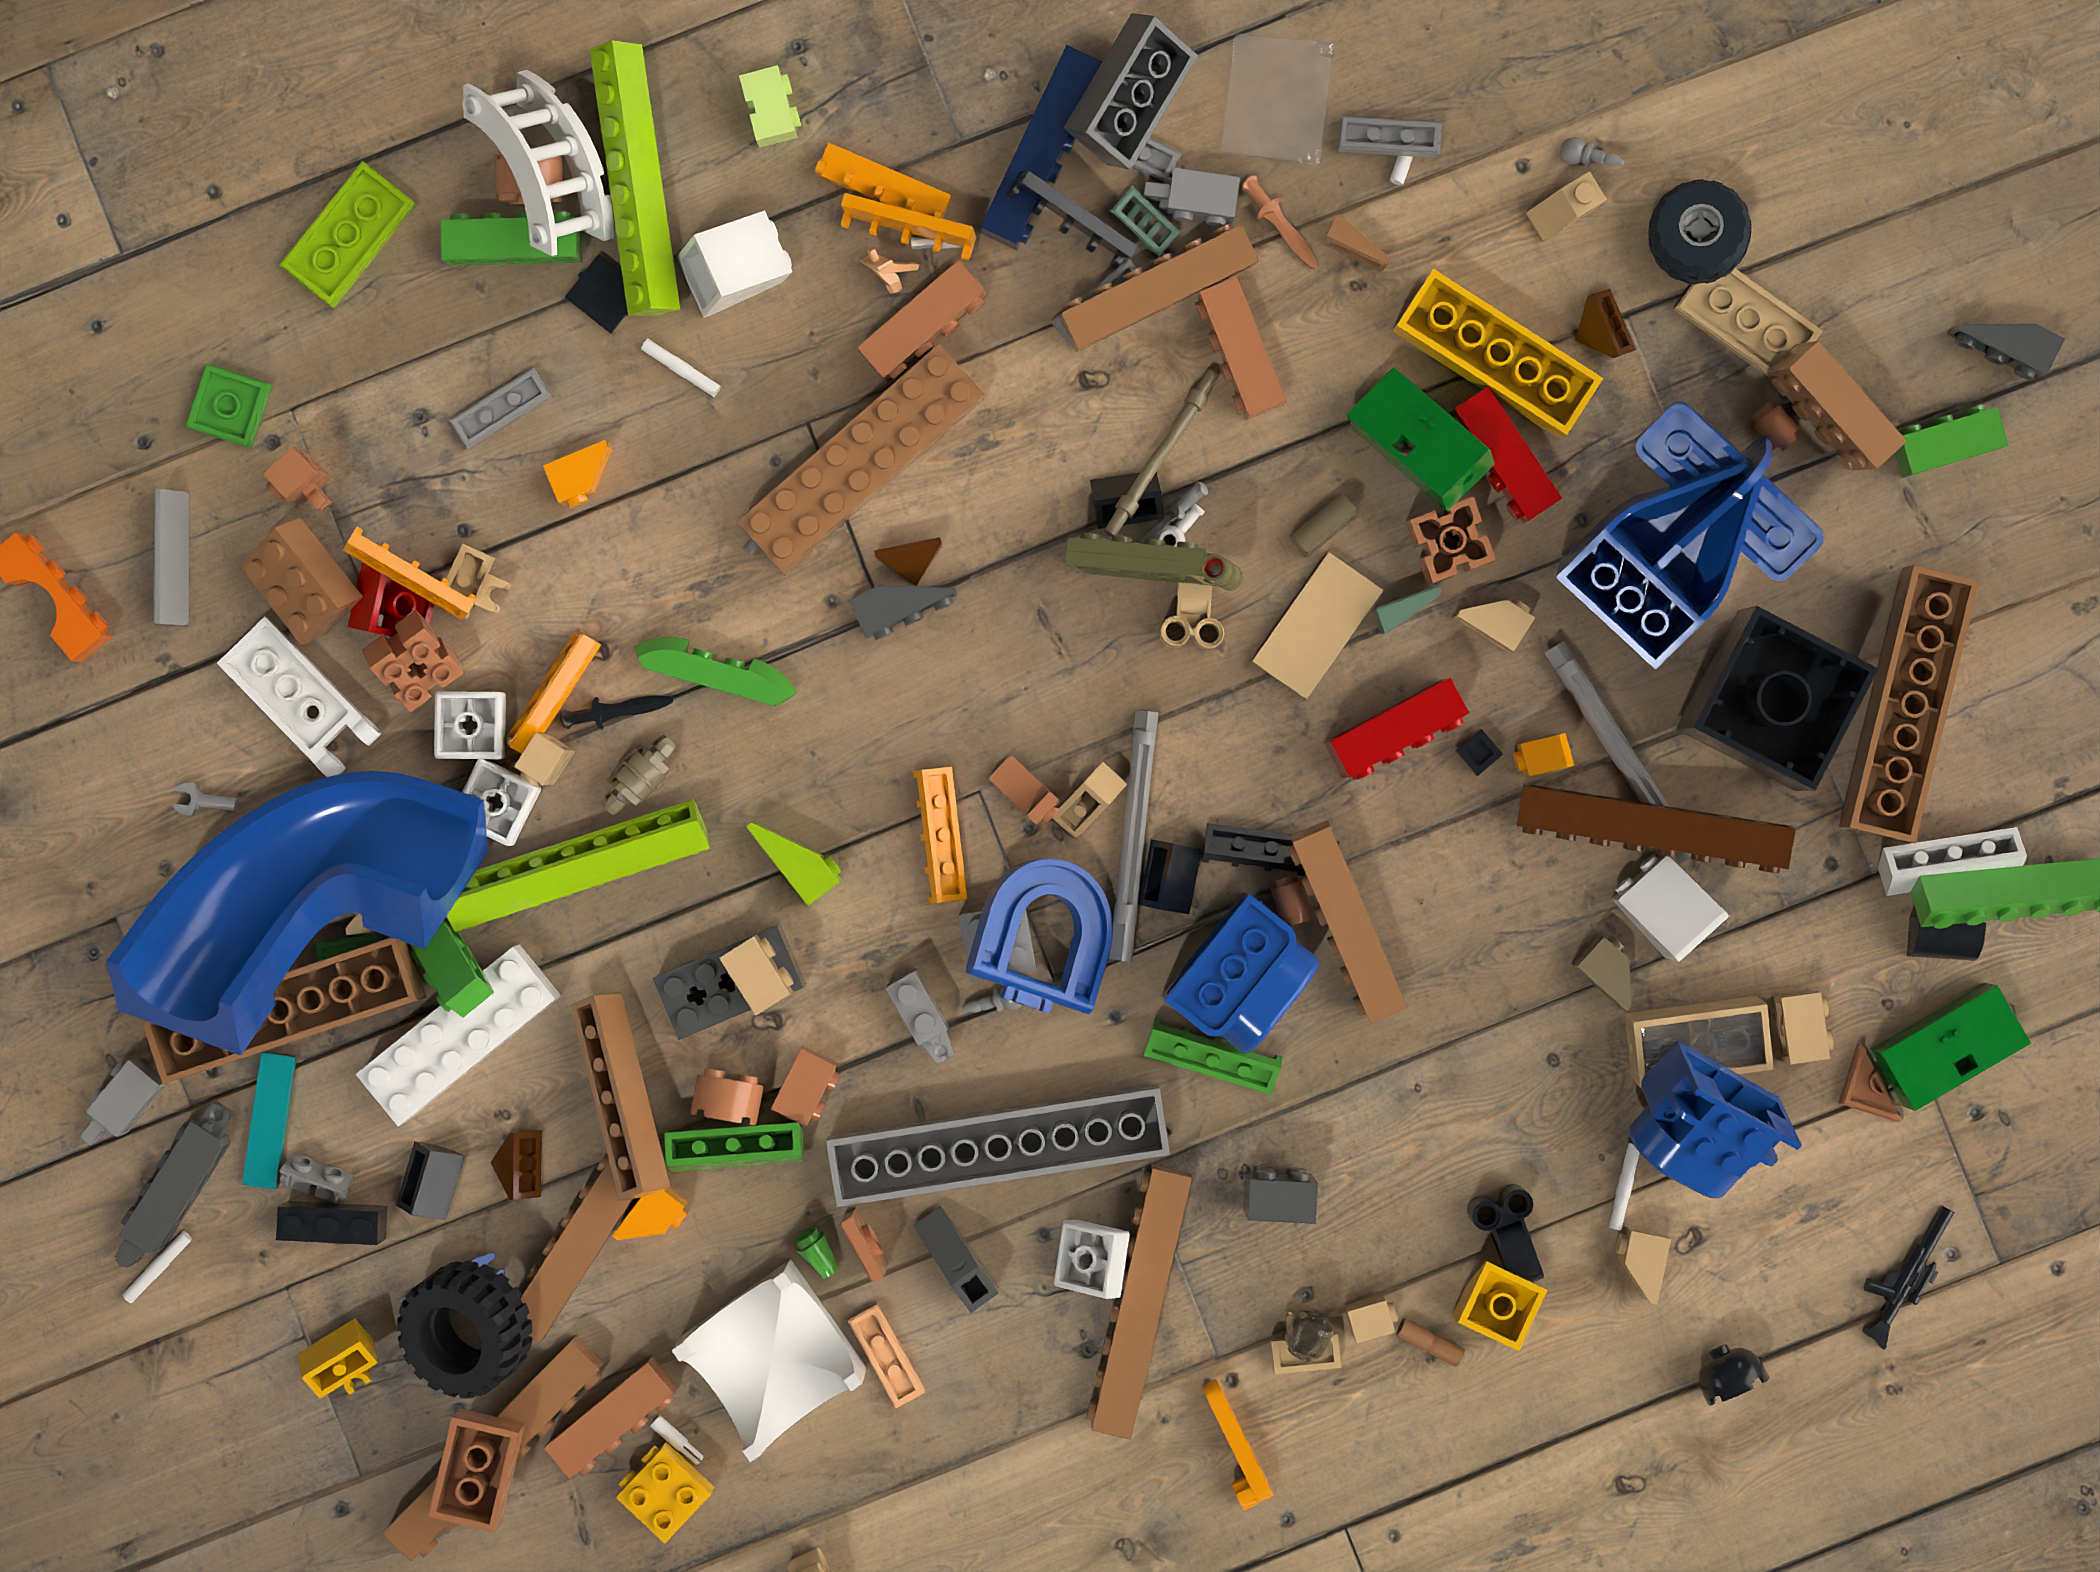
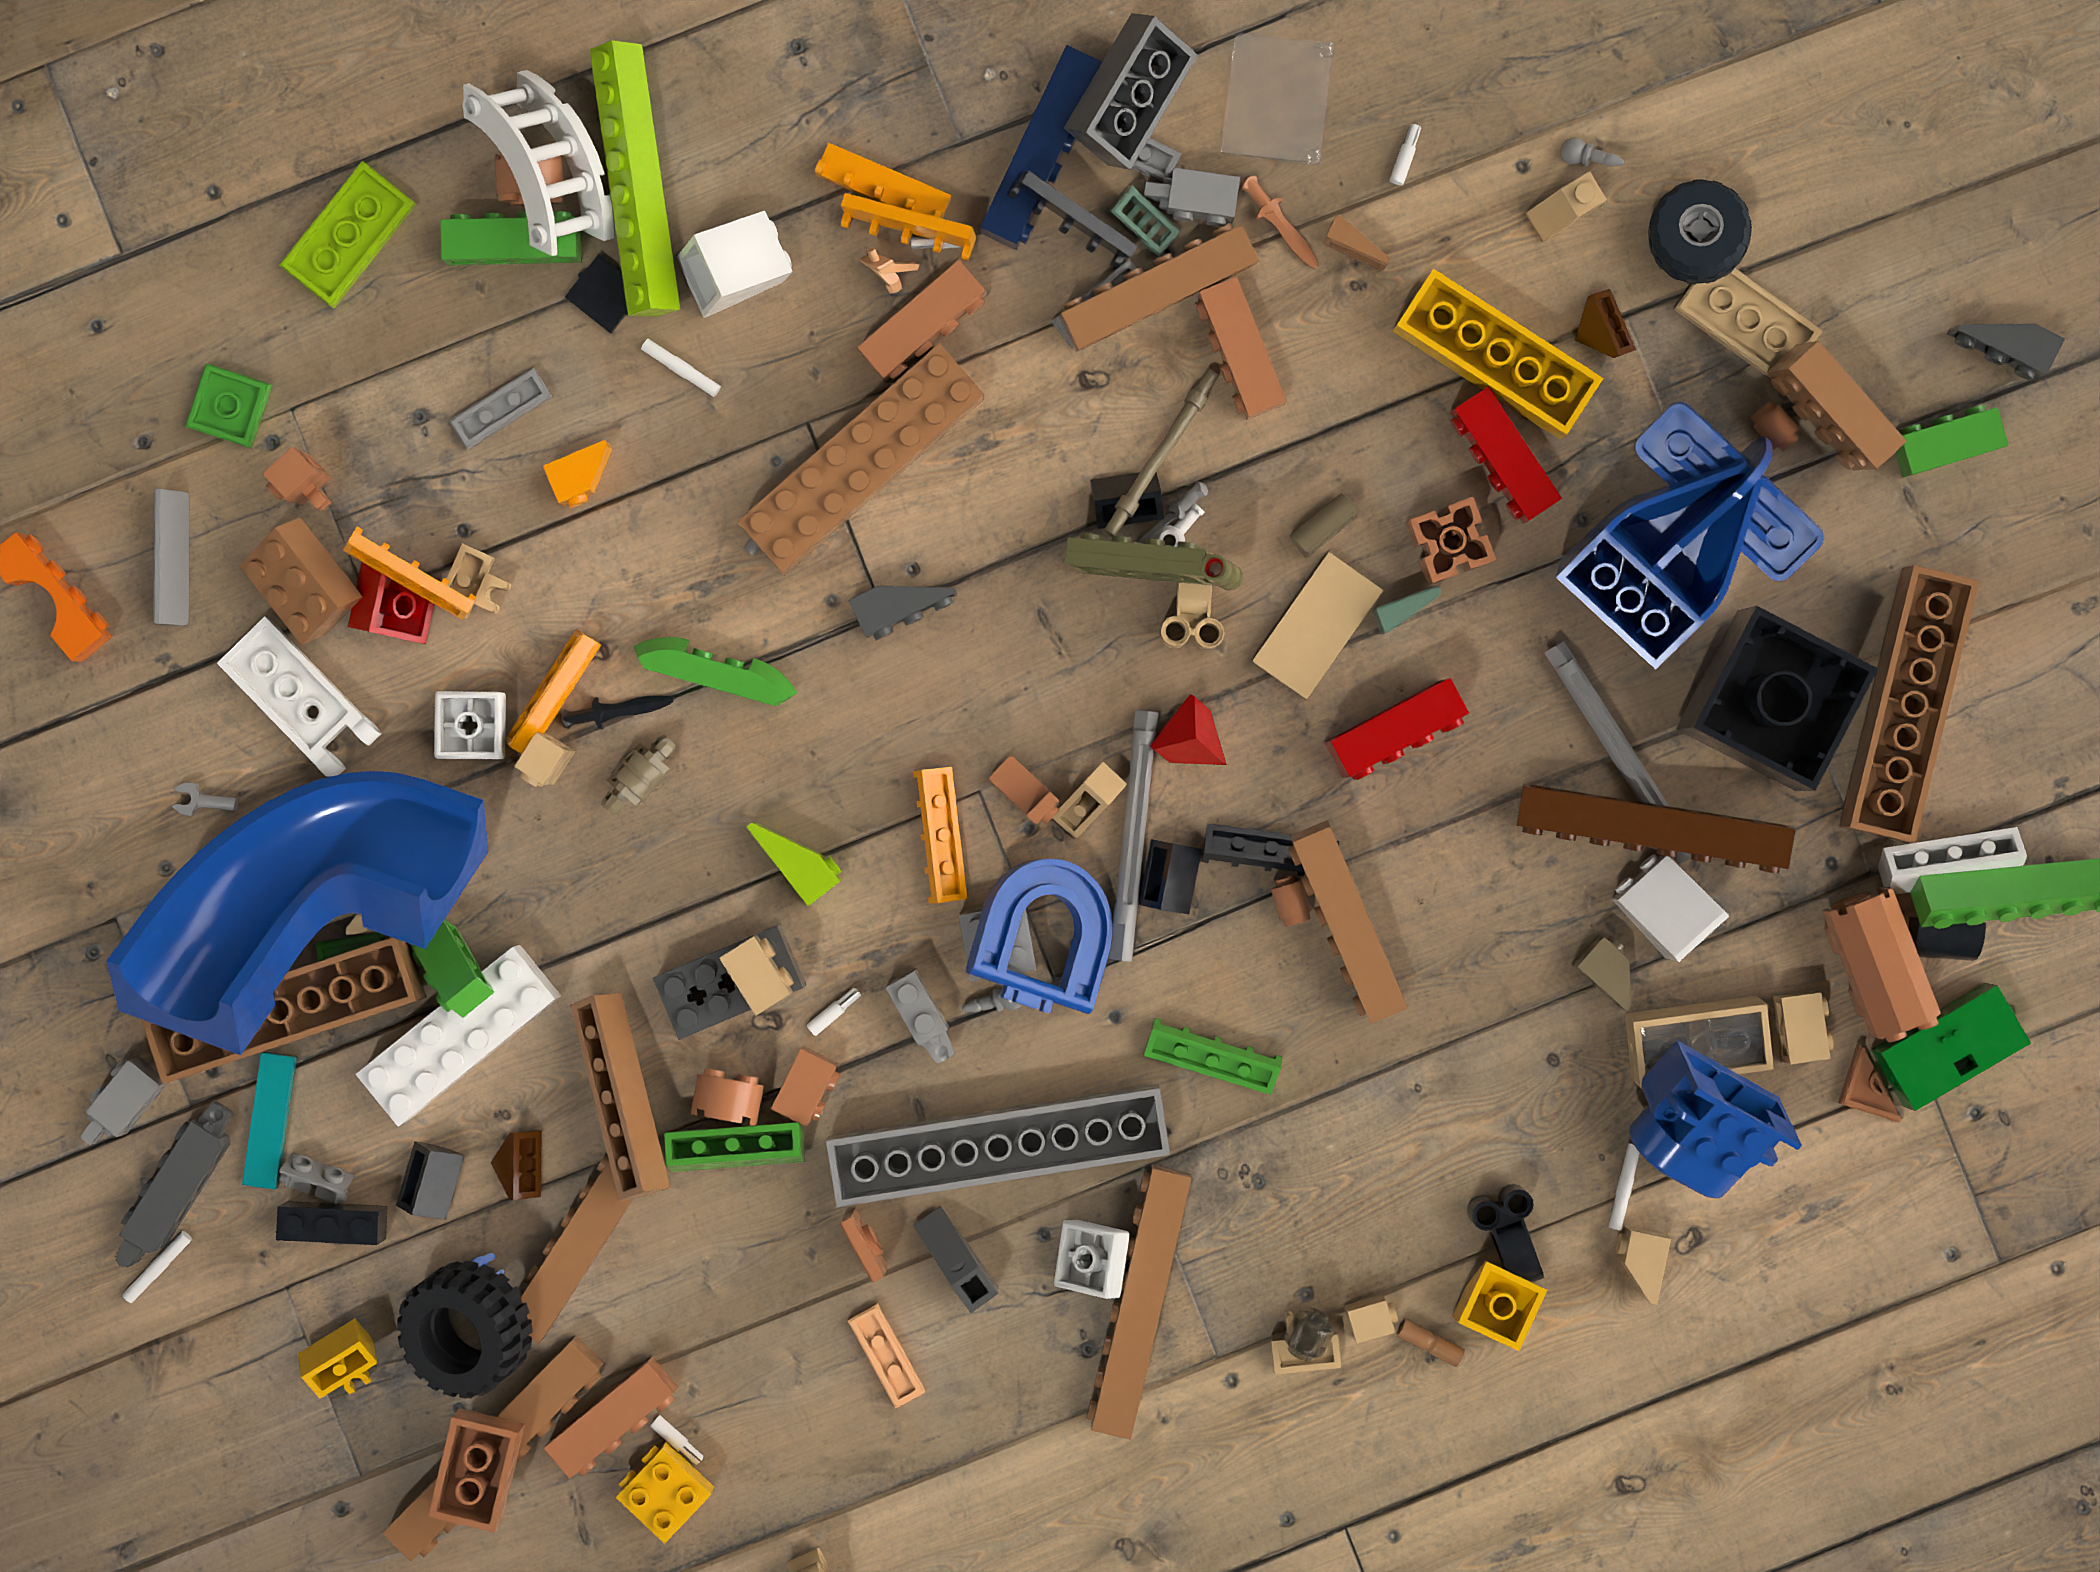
nougat brick [362,610,464,713] -> none
lime brick [447,799,710,932] -> none
white brick [462,759,542,846] -> none
light orange slope [612,1188,688,1240] -> none
white piece [672,1259,867,1462] -> none
yellowish green brick [739,65,801,148] -> none
bright green cone [794,1227,839,1279] -> none
reddish brown slope [874,537,942,586] -> none
blue brick [1161,891,1319,1053] -> none
light orange beam [1201,1379,1274,1510] -> none
dark grey brick [1243,1166,1318,1224] -> none
light grey tile [1338,116,1442,158] -> none
green brick [1346,367,1495,512] -> none
tan slope [1452,599,1535,653] -> none
black plate [1455,729,1503,776] -> none
light orange slope [1513,733,1574,777] -> none
black cylinder [1699,1344,1770,1406] -> none
black piece [1862,1206,1955,1350] -> none
none -> white pin [806,987,861,1036]
none -> red slope [1150,694,1227,765]
none -> nougat brick [1822,886,1941,1042]

